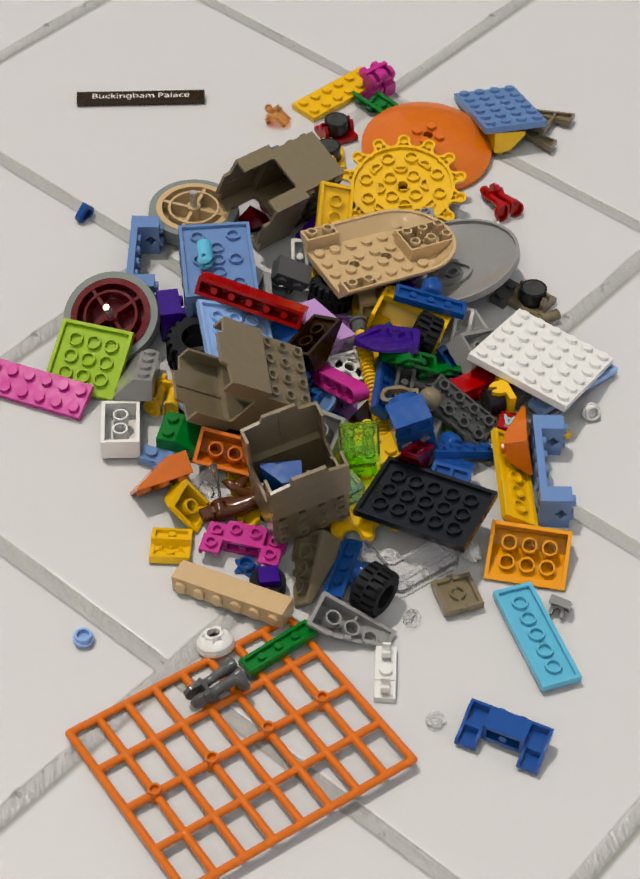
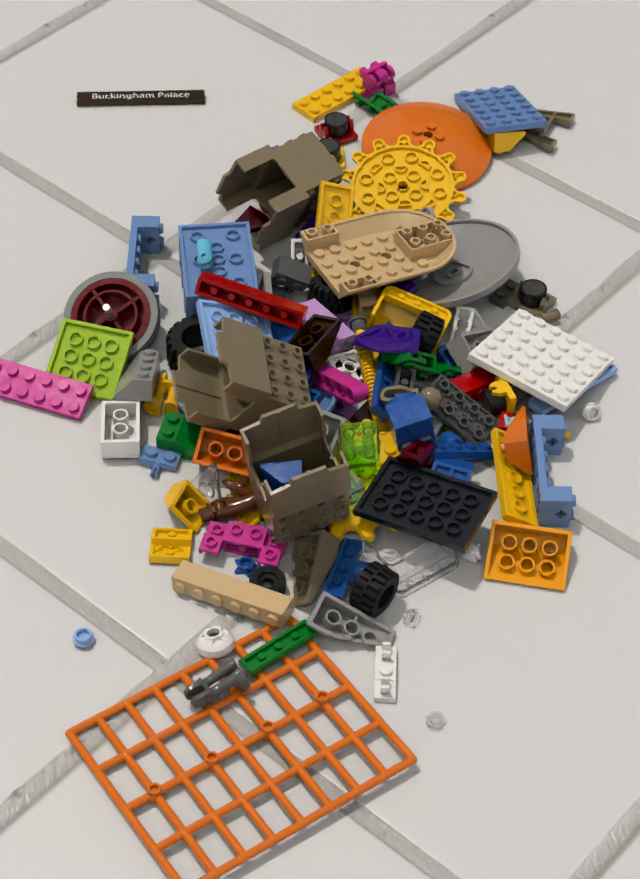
blue tile [75,202,94,223] -> none
orange slope [130,450,194,497] -> none
tan wheel [149,179,239,247] -> none
dark purple brick [156,289,186,342] -> none
dark purple tile [257,565,280,587] -> none
clear orange piece [264,104,291,128] -> none
blue plate [393,277,466,320] -> none
dark tan plate [431,572,484,617] -> none
blue bracket [454,698,554,775] -> none
red piece [480,183,524,222] -> none
medium azure plate [492,581,582,692] -> none
light grey tile [549,594,572,619] -> none

